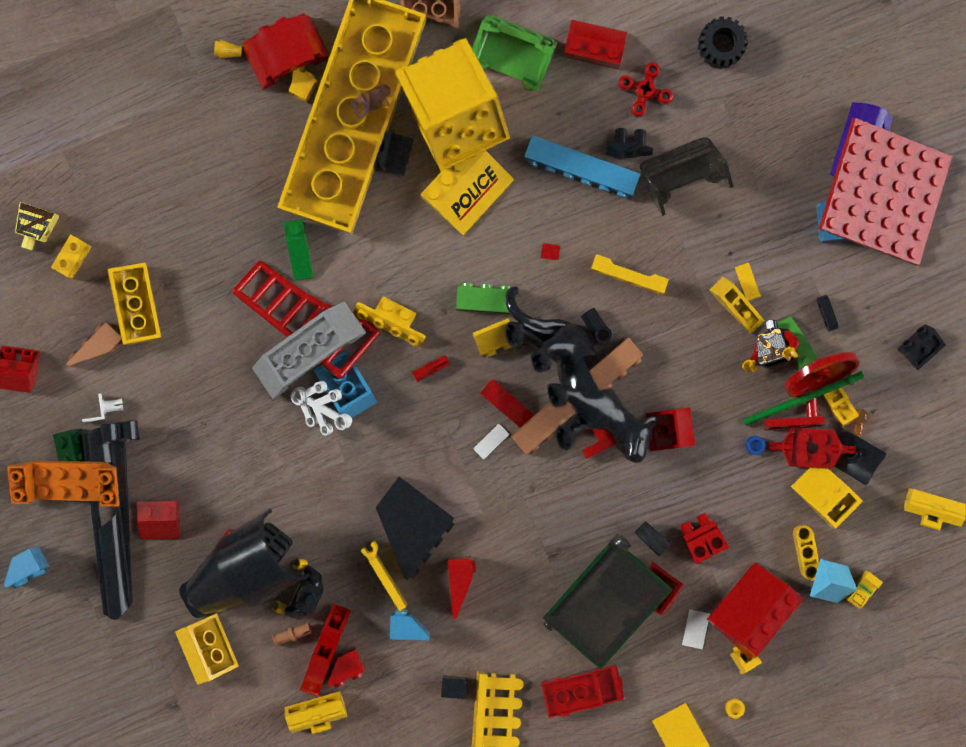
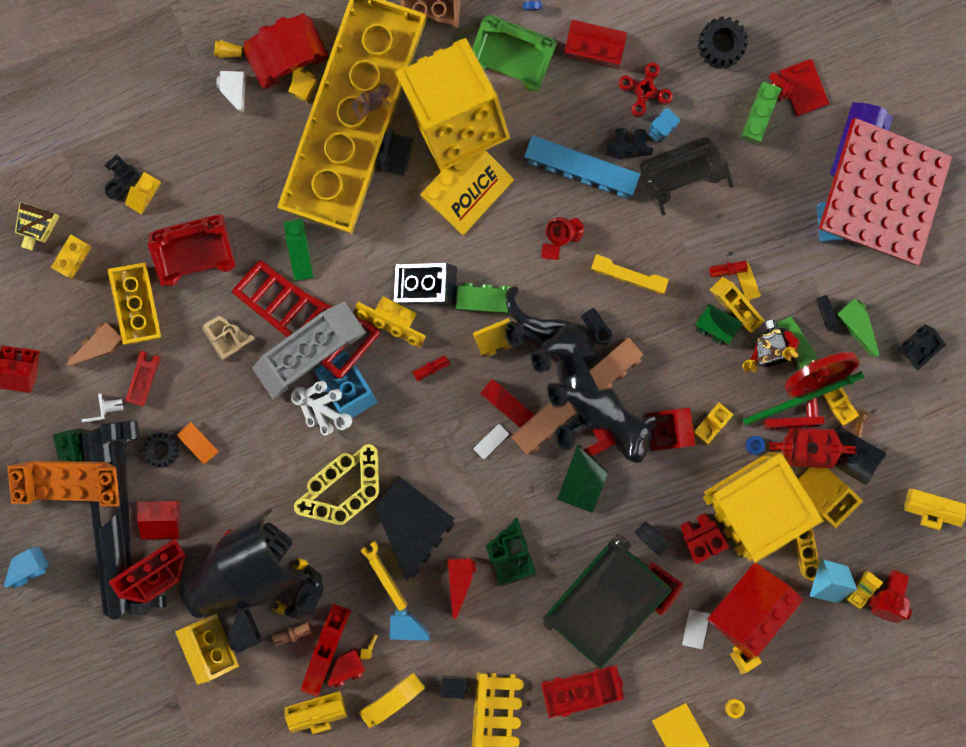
none -> black piece [104,154,142,201]
none -> red wedge [108,539,186,603]
none -> yellow slope [125,172,162,215]
none -> red plate [125,351,161,407]
none -> black piece [129,595,167,615]
none -> black tyre [142,433,180,468]
none -> red windscreen [147,214,236,287]
none -> orange slope [177,422,219,465]
none -> tan slope [202,316,255,361]
none -> white slope [217,71,246,113]
none -> black slope [228,607,263,654]
none -> light yellow piece [294,444,380,525]
none -> yellow arch [358,672,425,728]
none -> yellow hand [360,634,378,660]
none -> black slope [394,263,457,305]
none -> dark green slope [486,518,537,587]
none -> blue tile [523,1,542,11]
none -> red hair [545,217,584,246]
none -> dark green slope [557,444,609,513]
none -> dark azure brick [648,108,680,142]
none -> dark green slope [693,304,743,346]
none -> yellow slope [694,402,734,446]
none -> yellow container [703,452,823,563]
none -> red axle [709,260,748,278]
none -> bright green brick [740,81,781,146]
none -> red bracket [768,72,795,101]
none -> red container [779,58,830,116]
none -> bright green slope [835,299,879,358]
none -> red piece [869,569,912,623]

